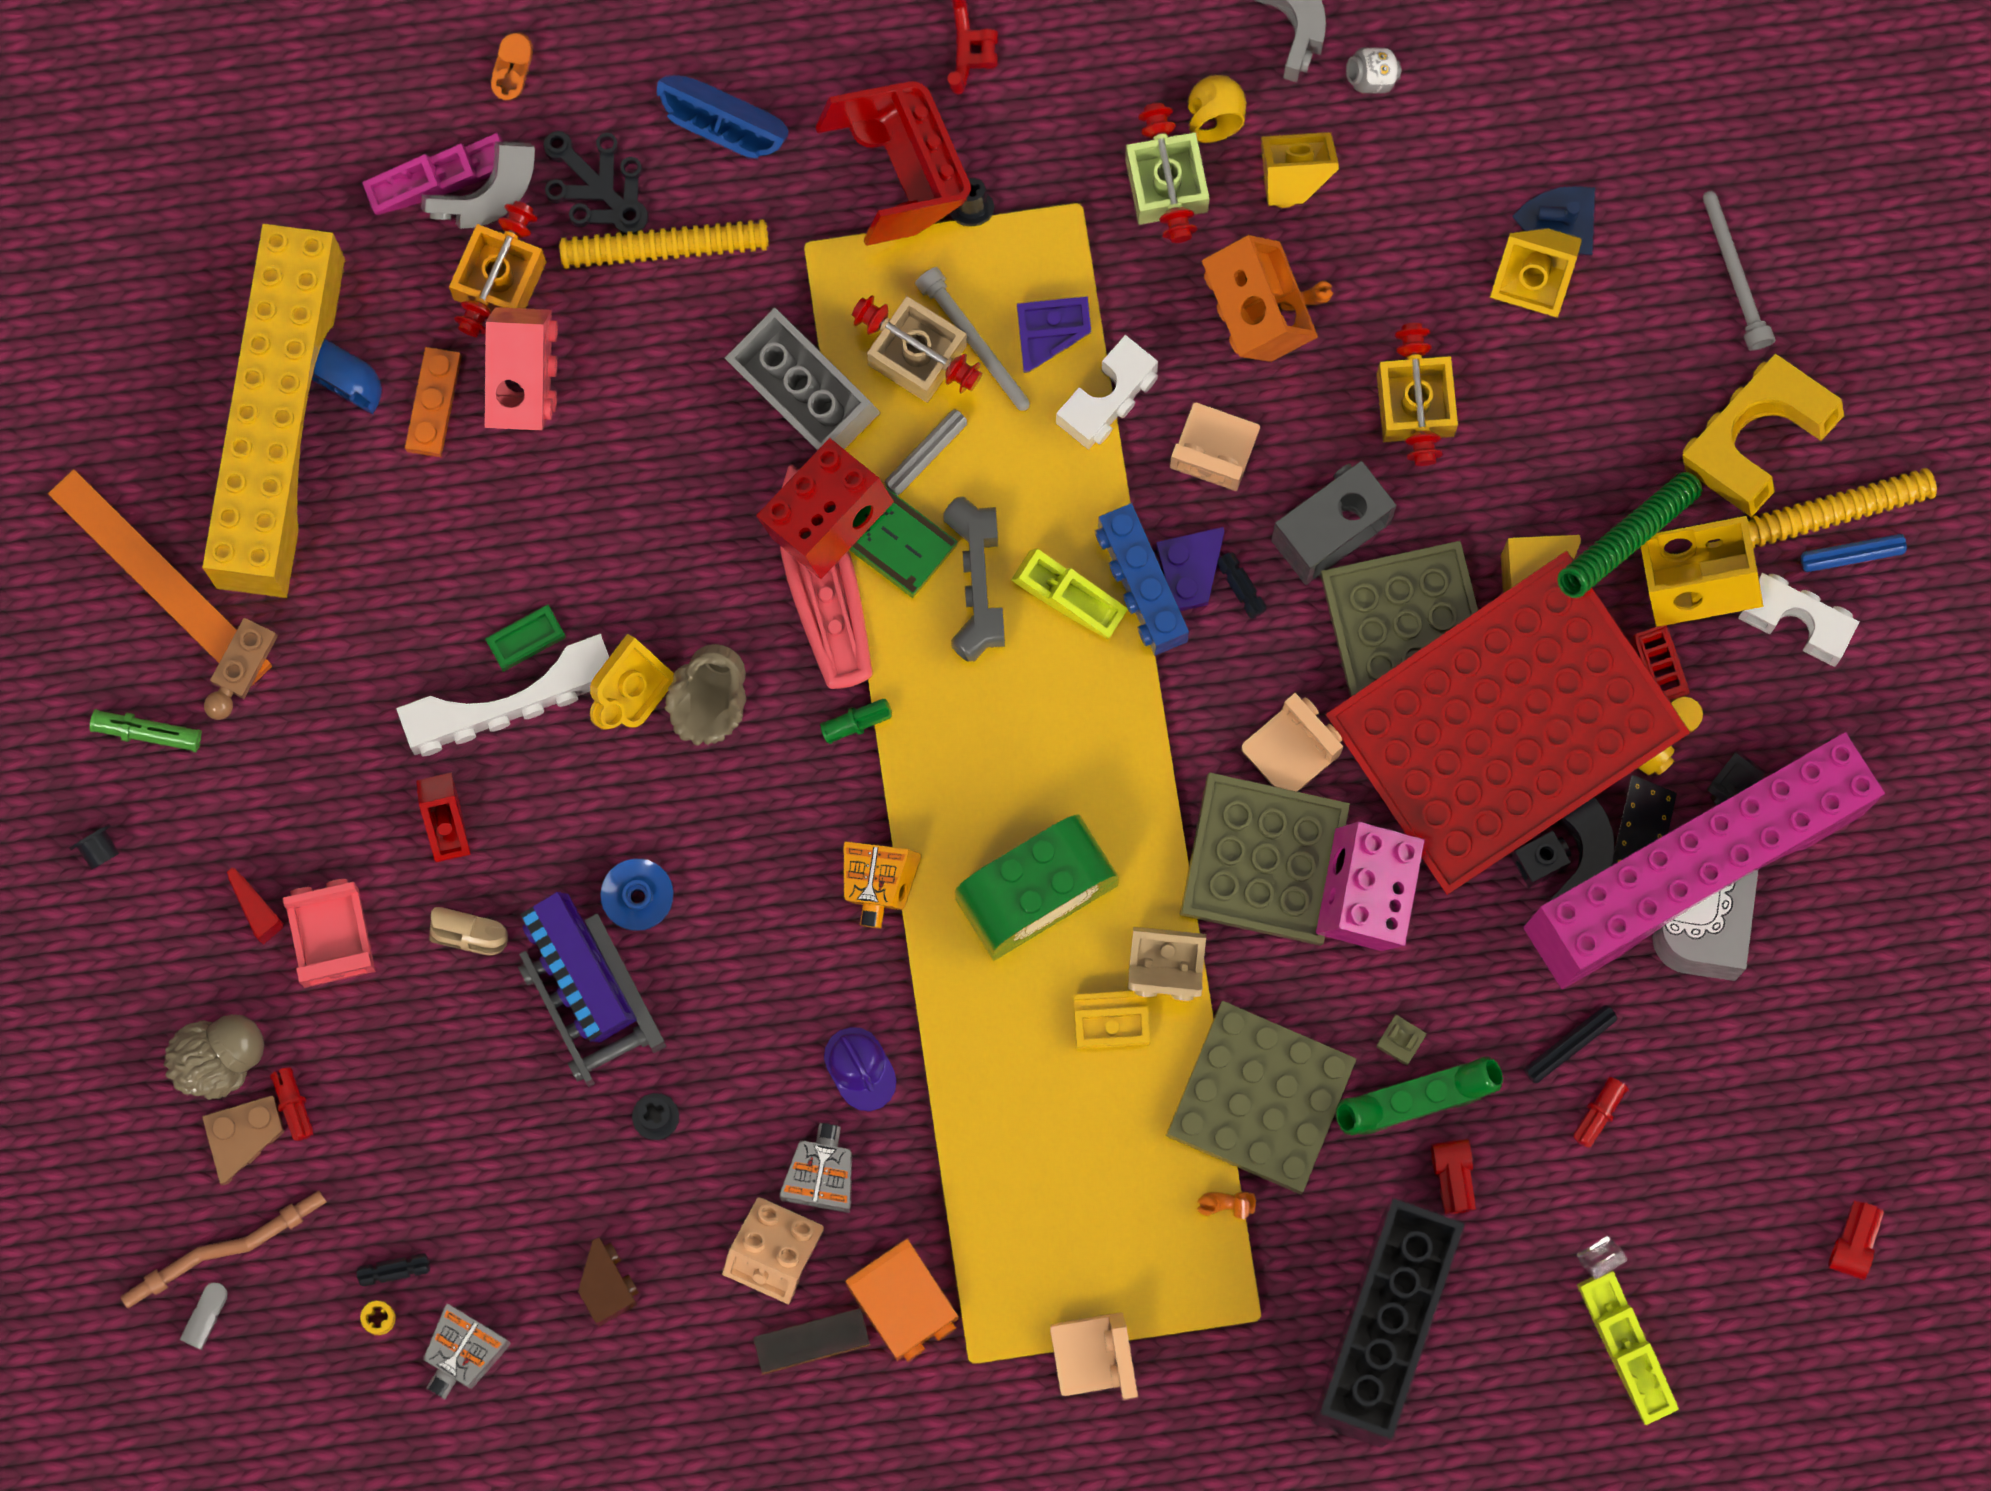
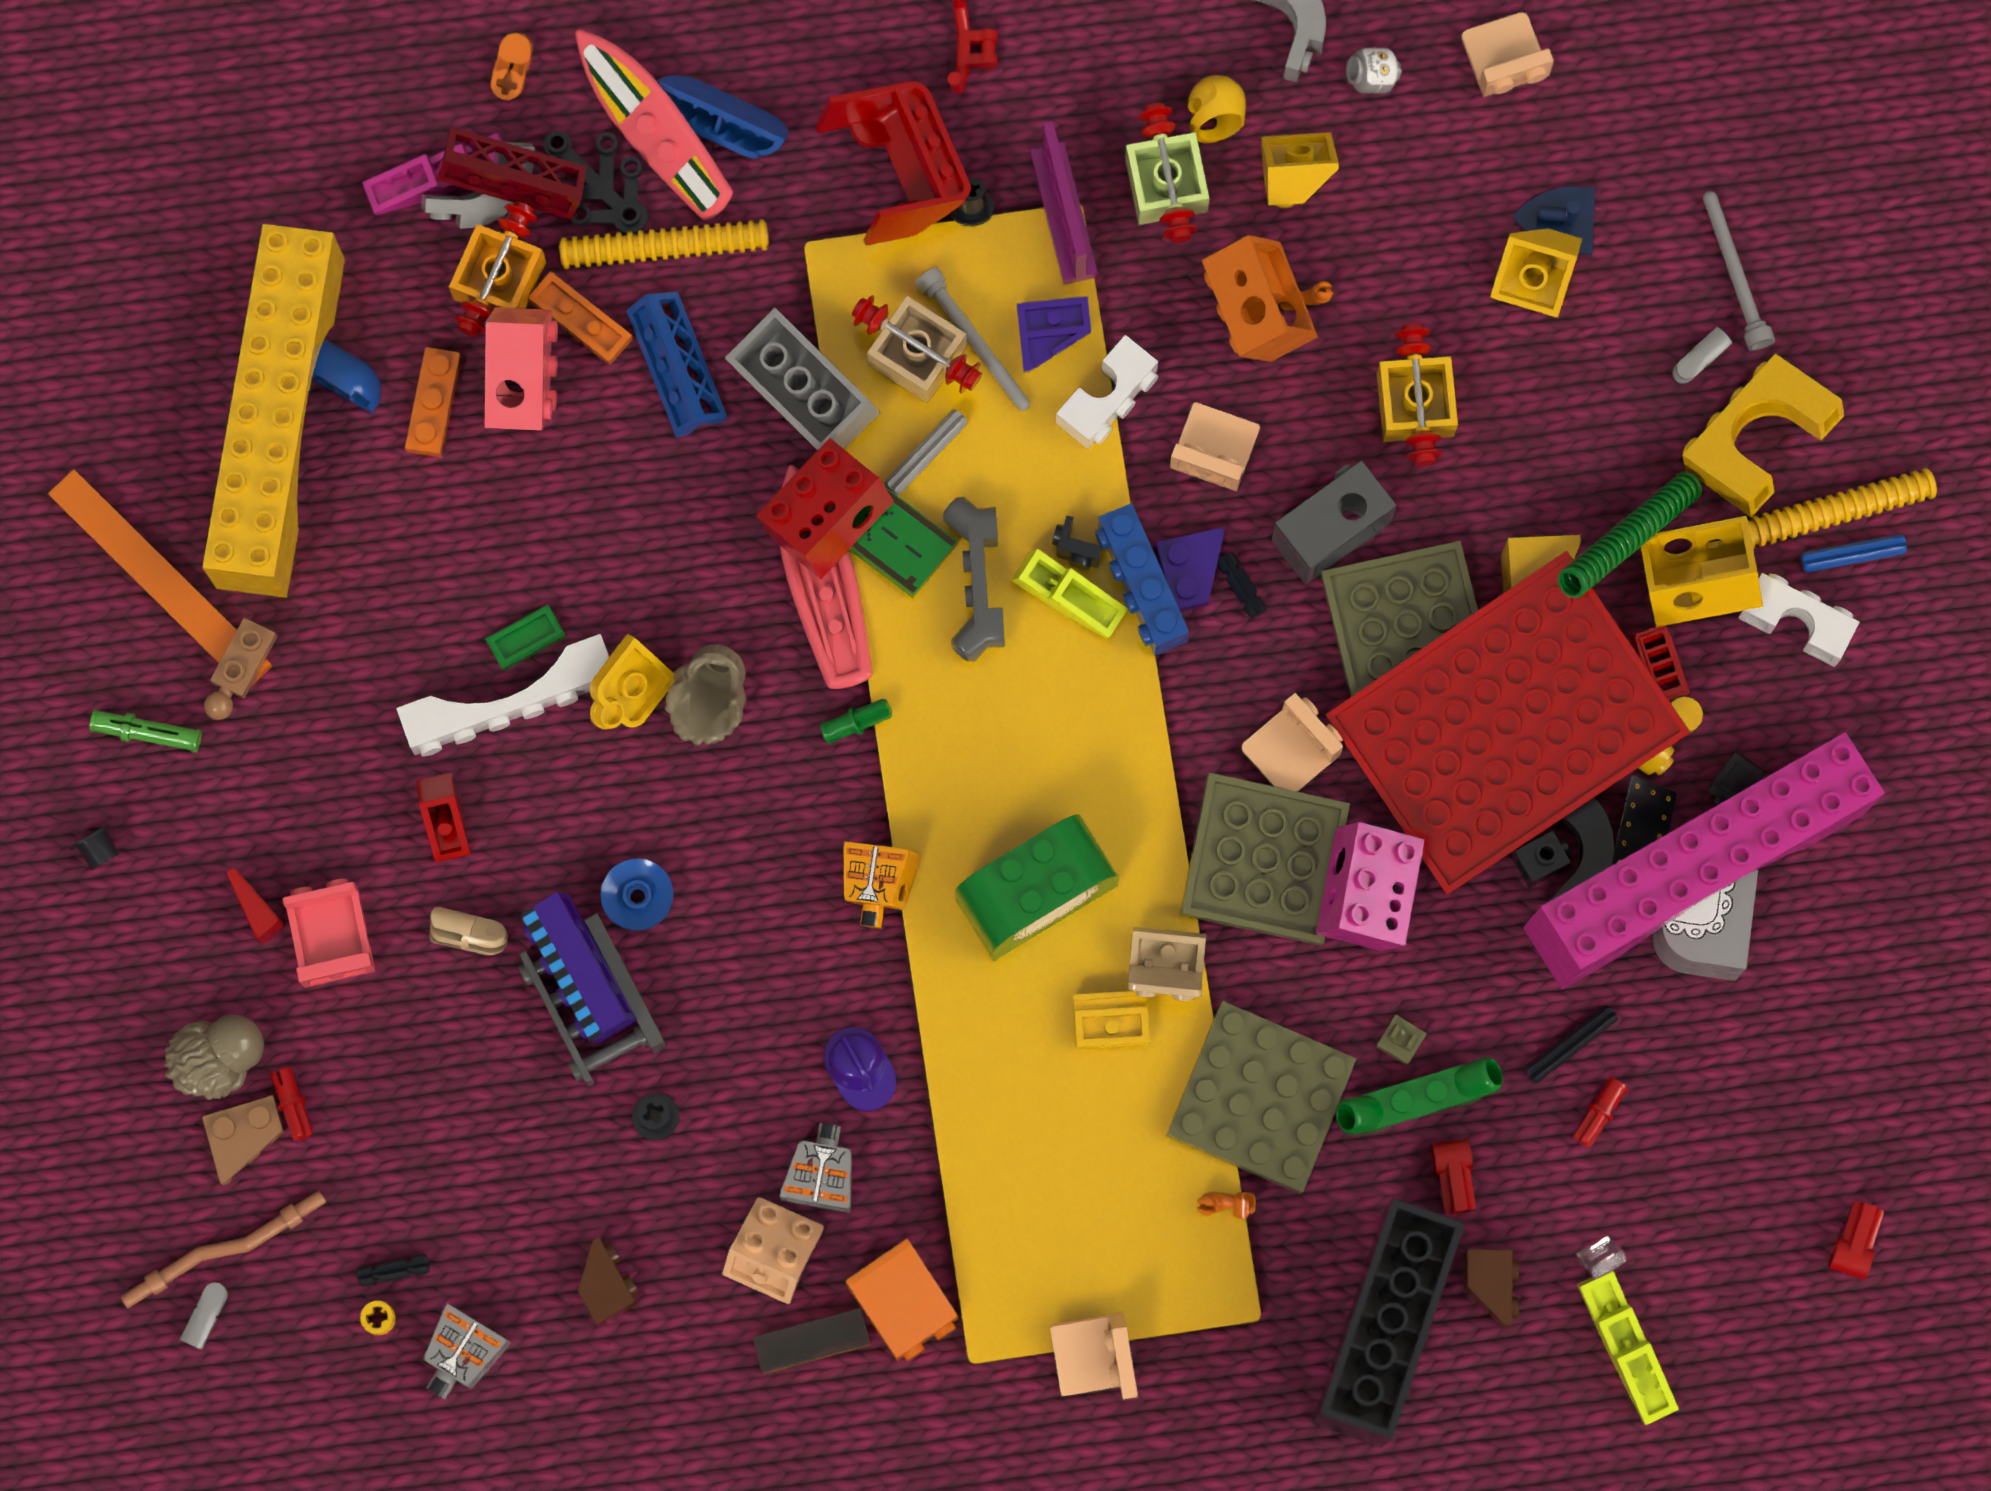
none -> dark red fence [435,127,587,220]
none -> orange plate [528,271,633,365]
none -> coral piece [575,29,733,221]
none -> blue fence [626,292,728,437]
none -> magenta fence [1030,121,1098,285]
none -> black bracket [1052,516,1102,570]
none -> light nougat bracket [1462,12,1554,97]
none -> reddish brown slope [1464,1249,1519,1328]
none -> light grey bar [1672,327,1732,384]

